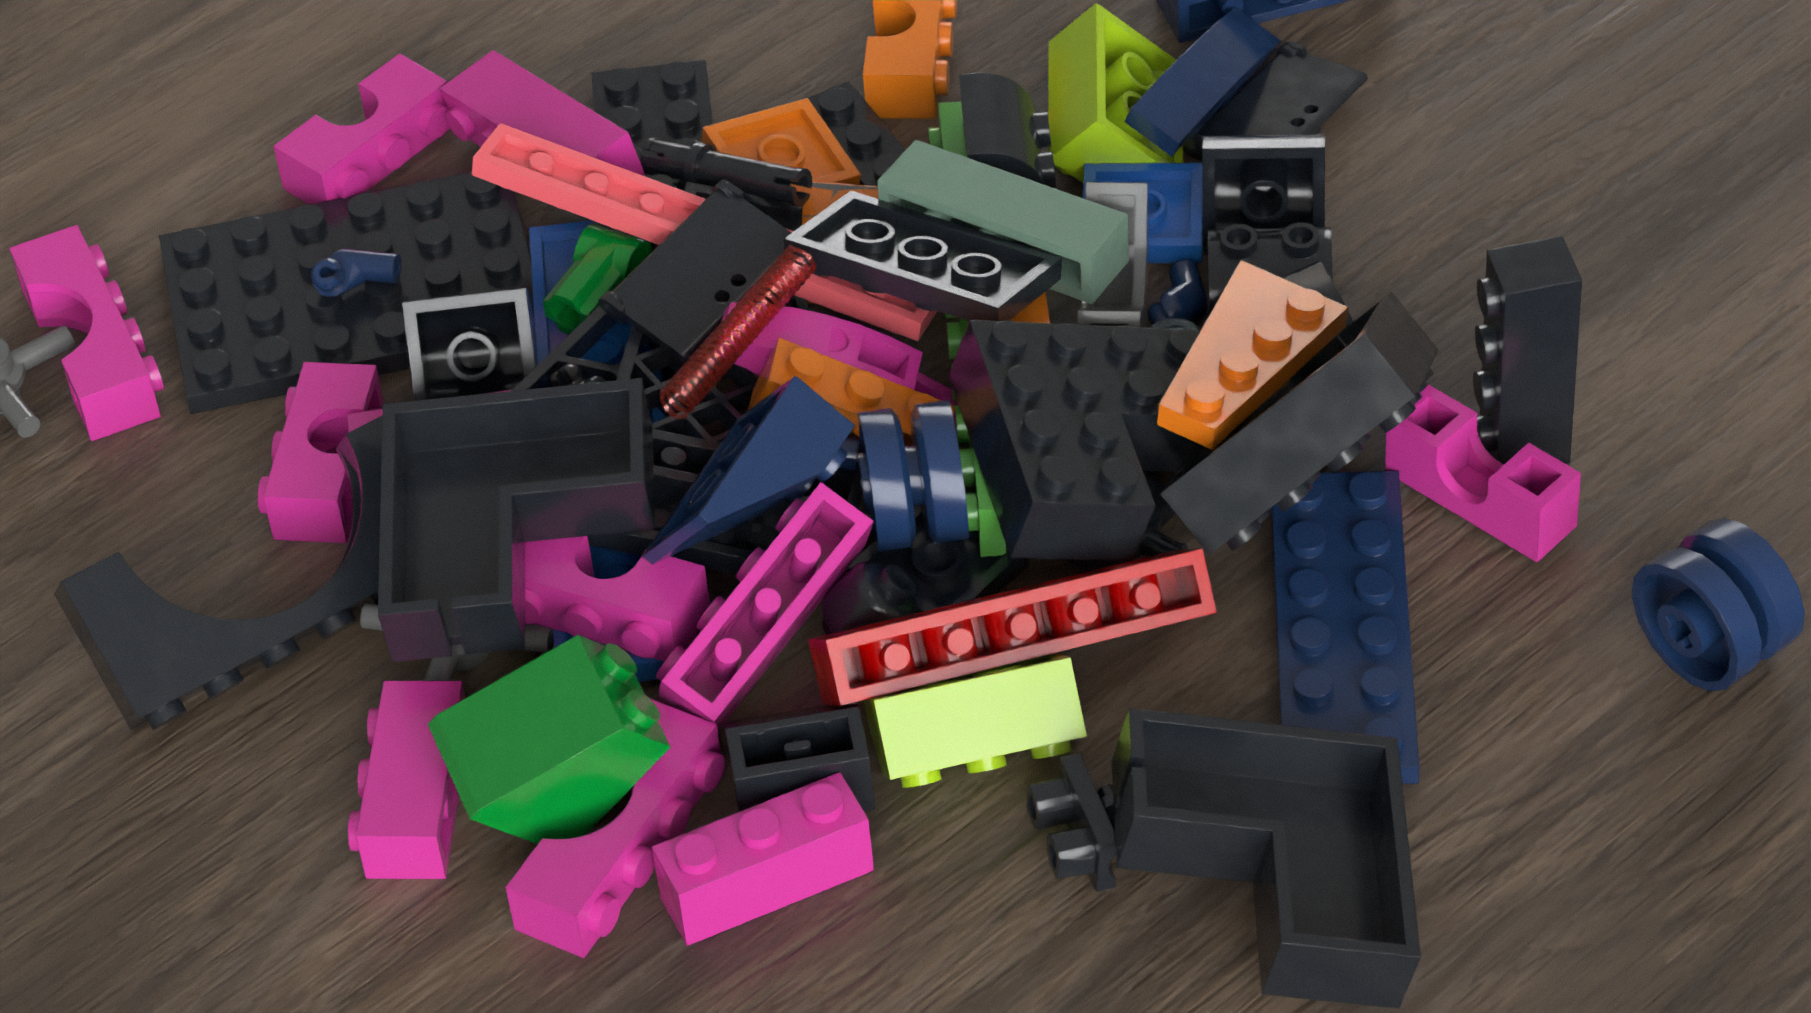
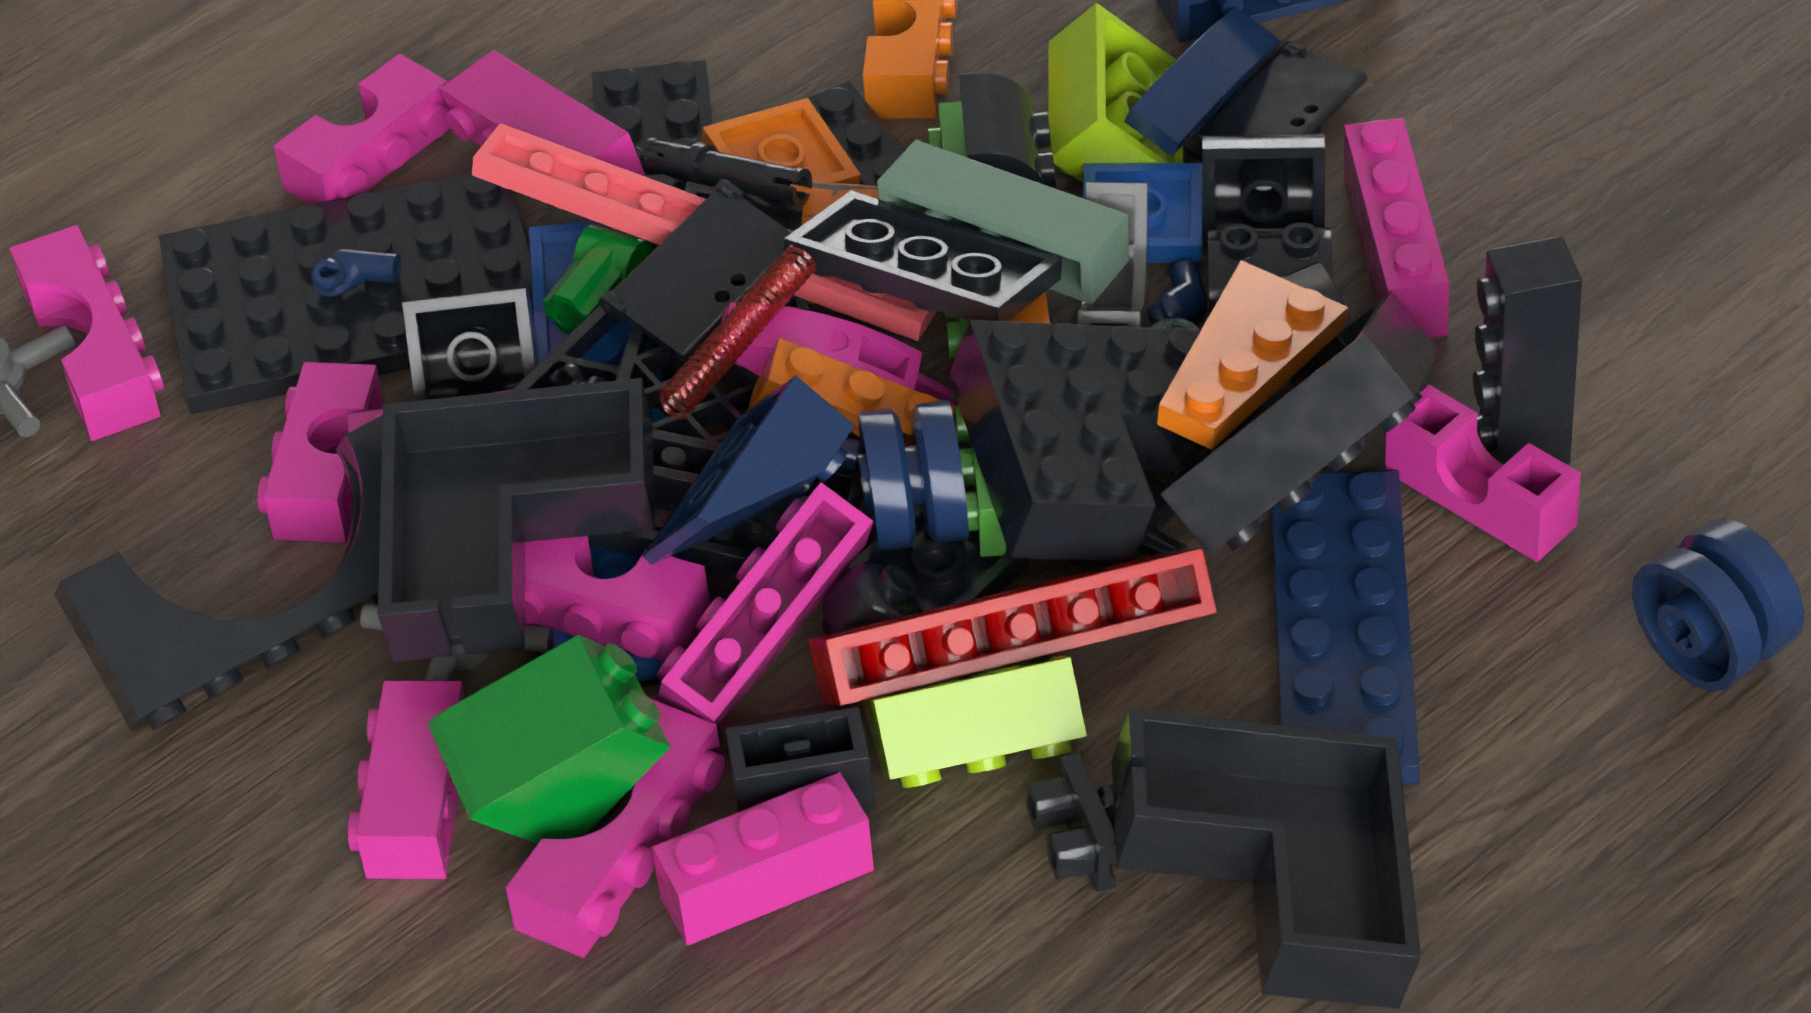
none -> dark pink brick [1344,118,1450,338]

